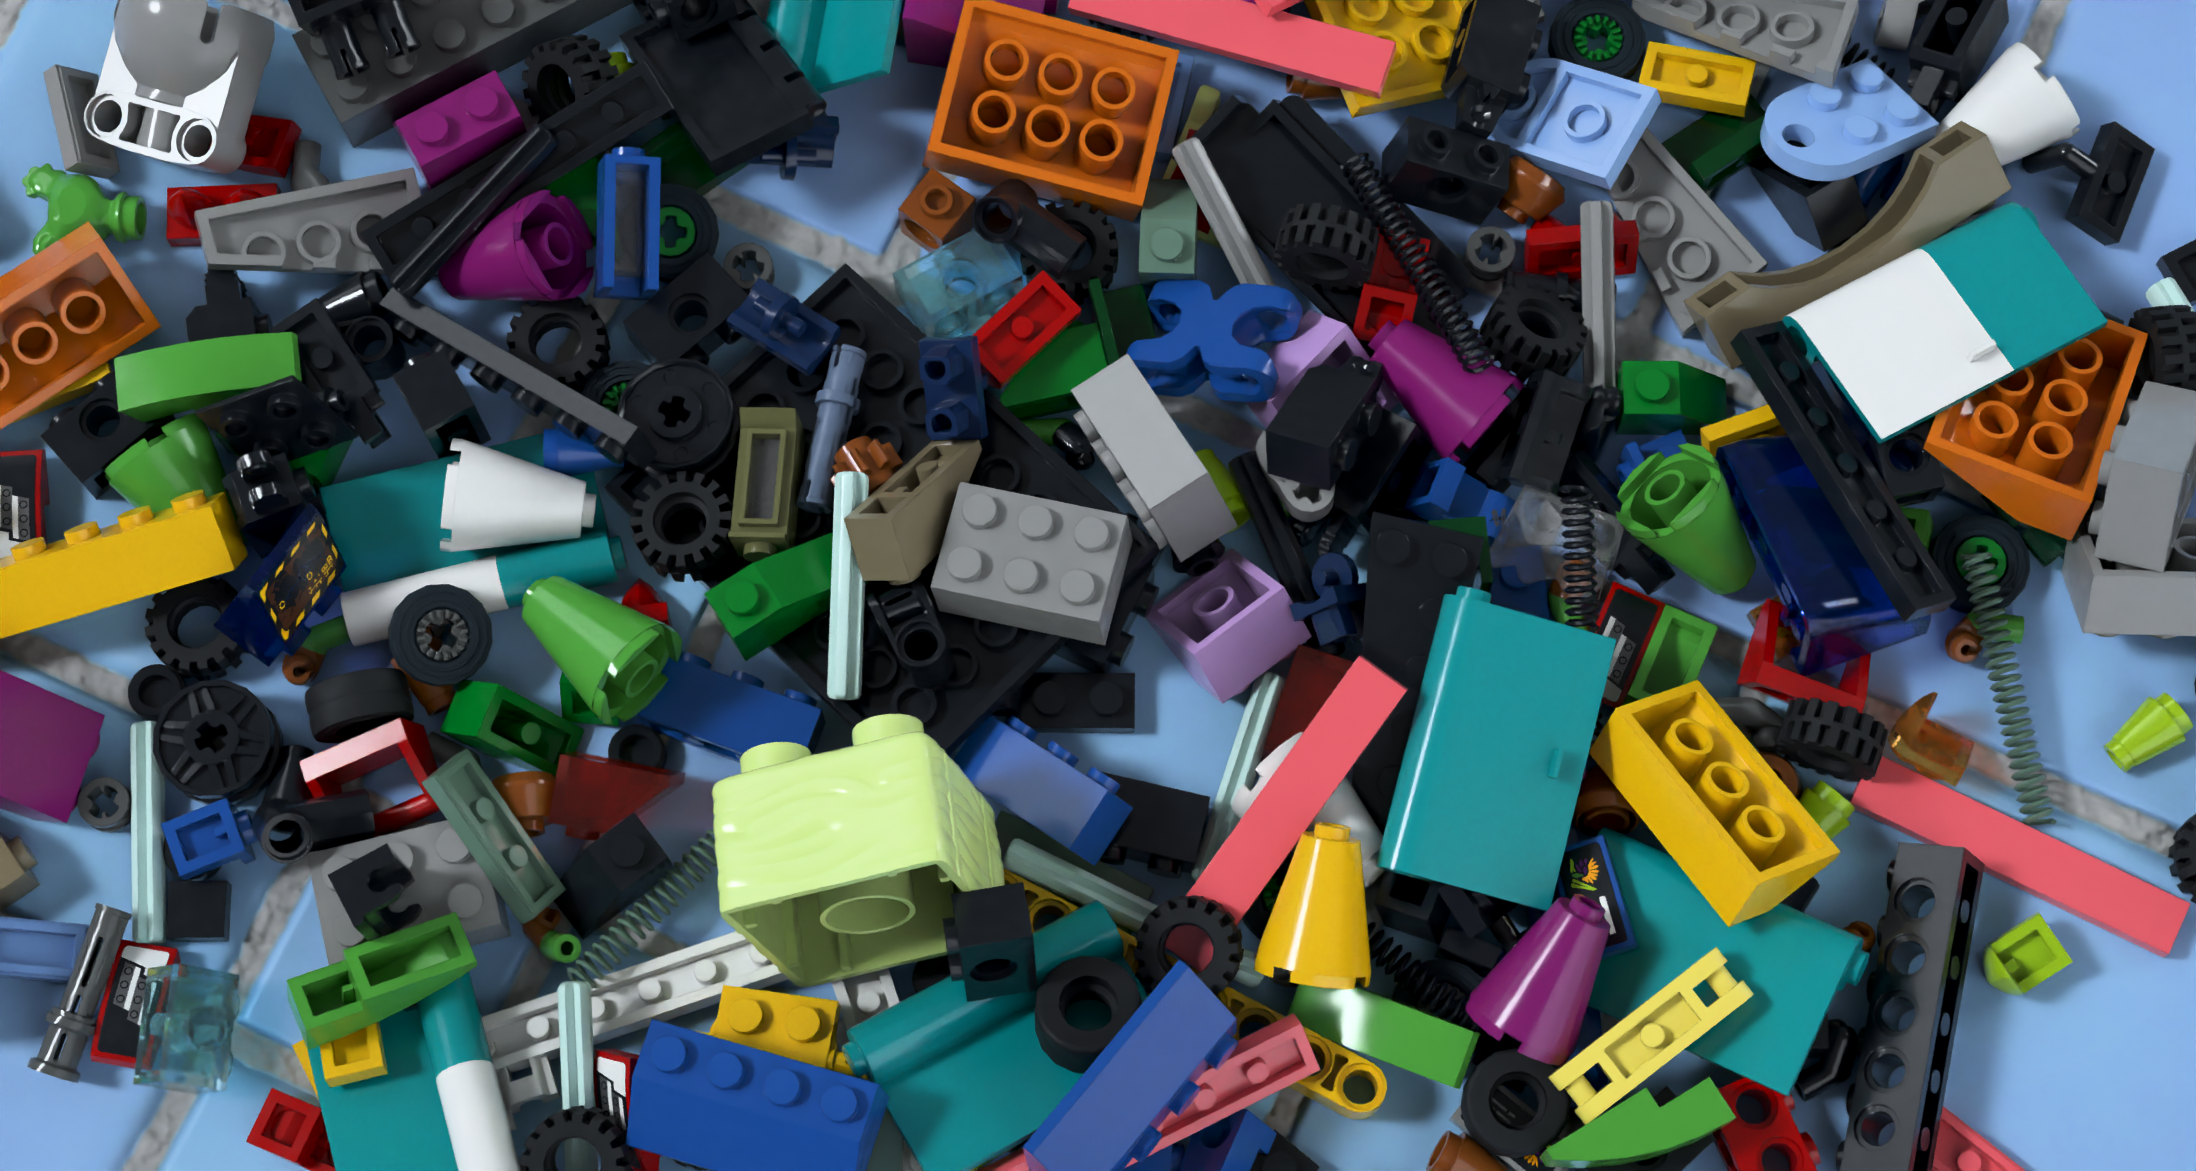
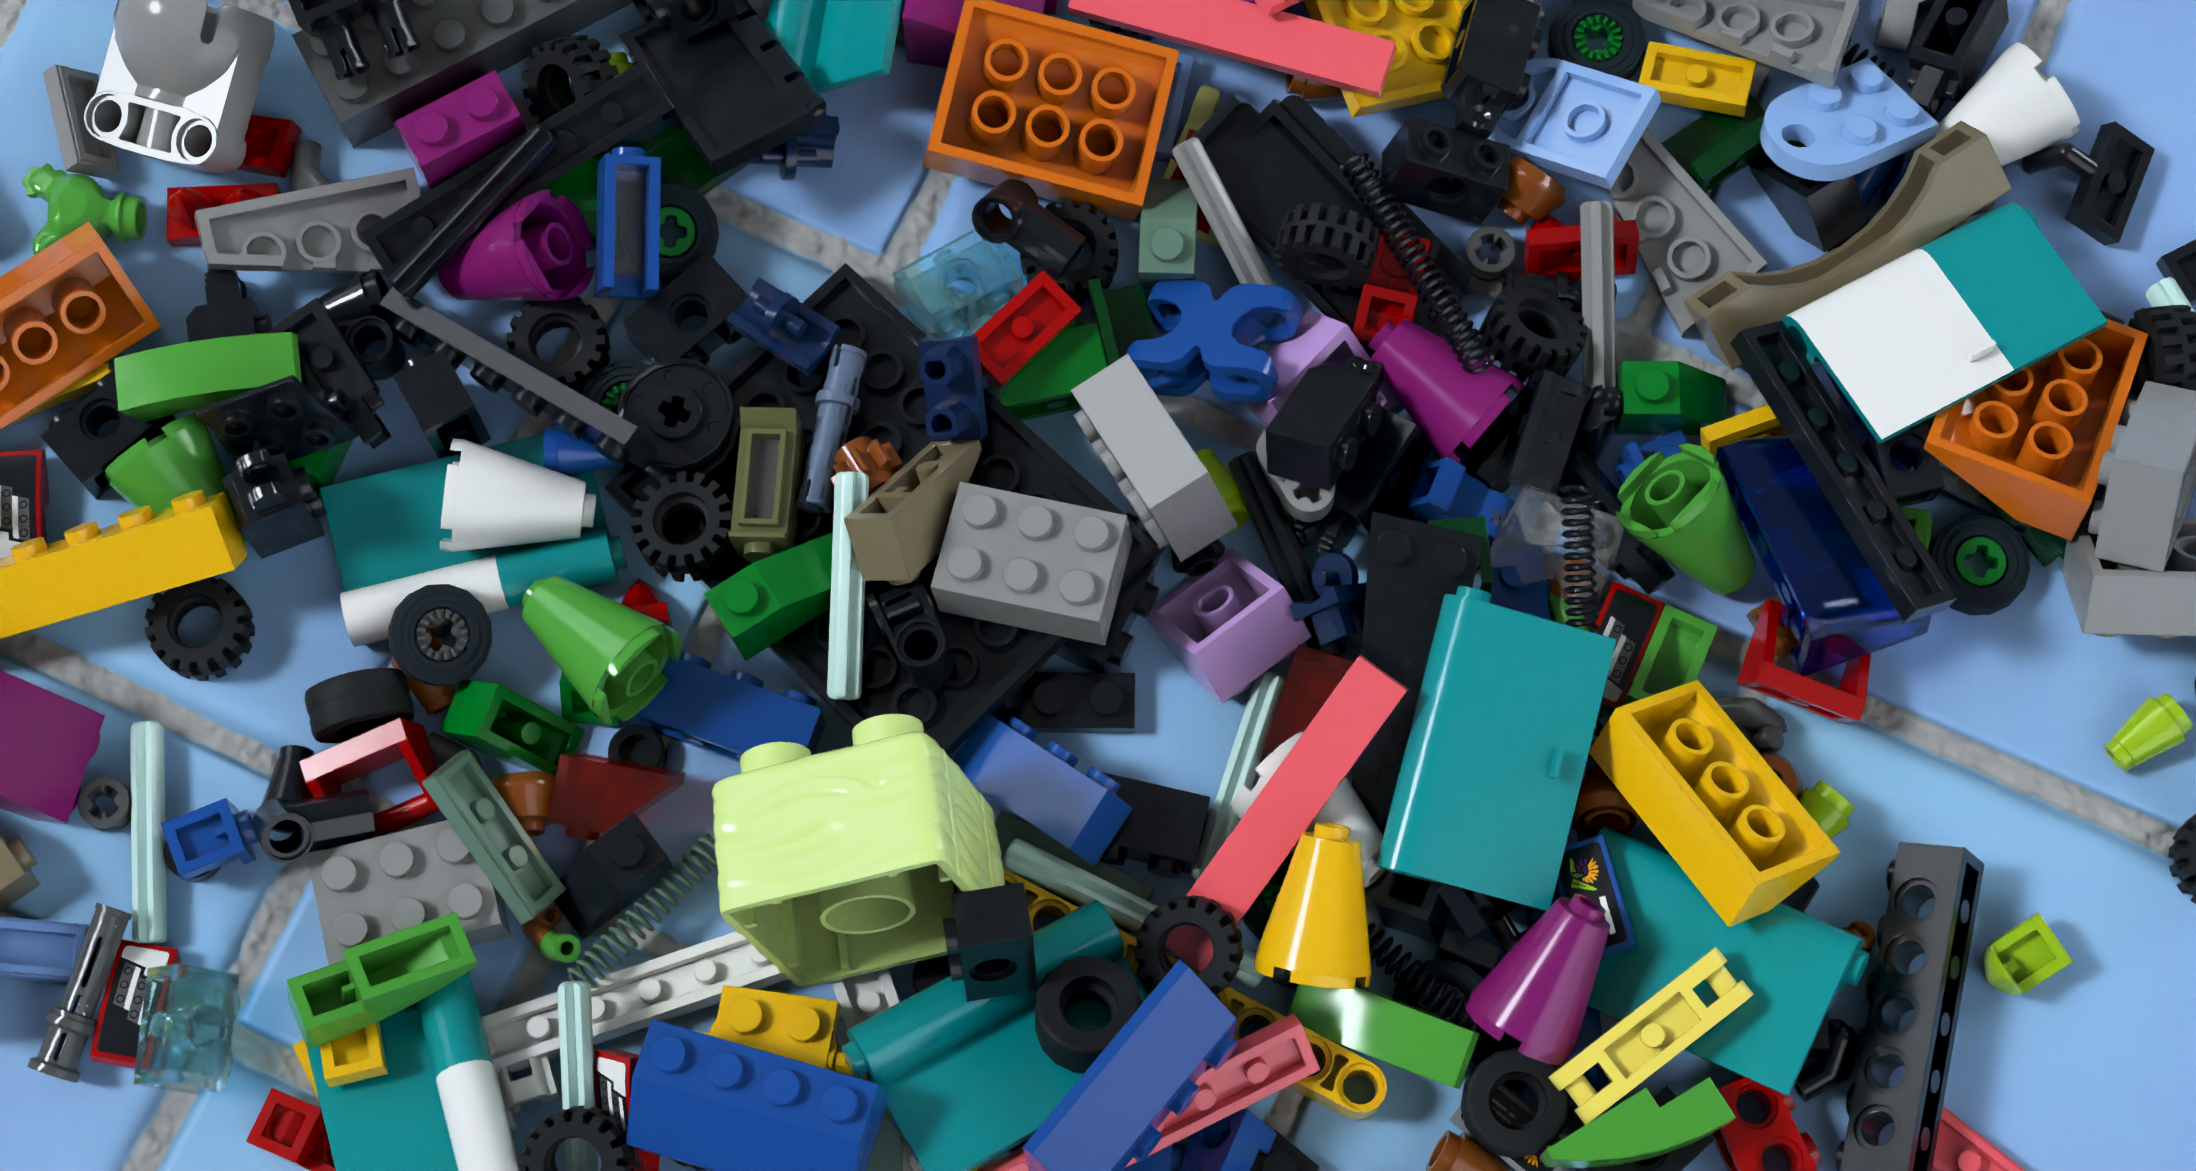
black tile [128,664,188,722] -> none
black wheel [153,680,283,806] -> none
black tile [166,881,232,942] -> none
slope [213,503,347,667] -> none
arm [282,615,351,686] -> none
black hinge [328,843,422,941] -> none
dark grey bush [724,243,775,295] -> none
dark orange brick [898,168,976,263] -> none
black arm [1021,418,1095,471] -> none
black tyre [1776,698,1888,781] -> none
coral tile [1849,756,2191,958] -> none
clear orange plate [1888,692,1975,787] -> none
dark orange arm [1945,612,2024,663] -> none
sand green piece [1960,552,2057,825] -> none

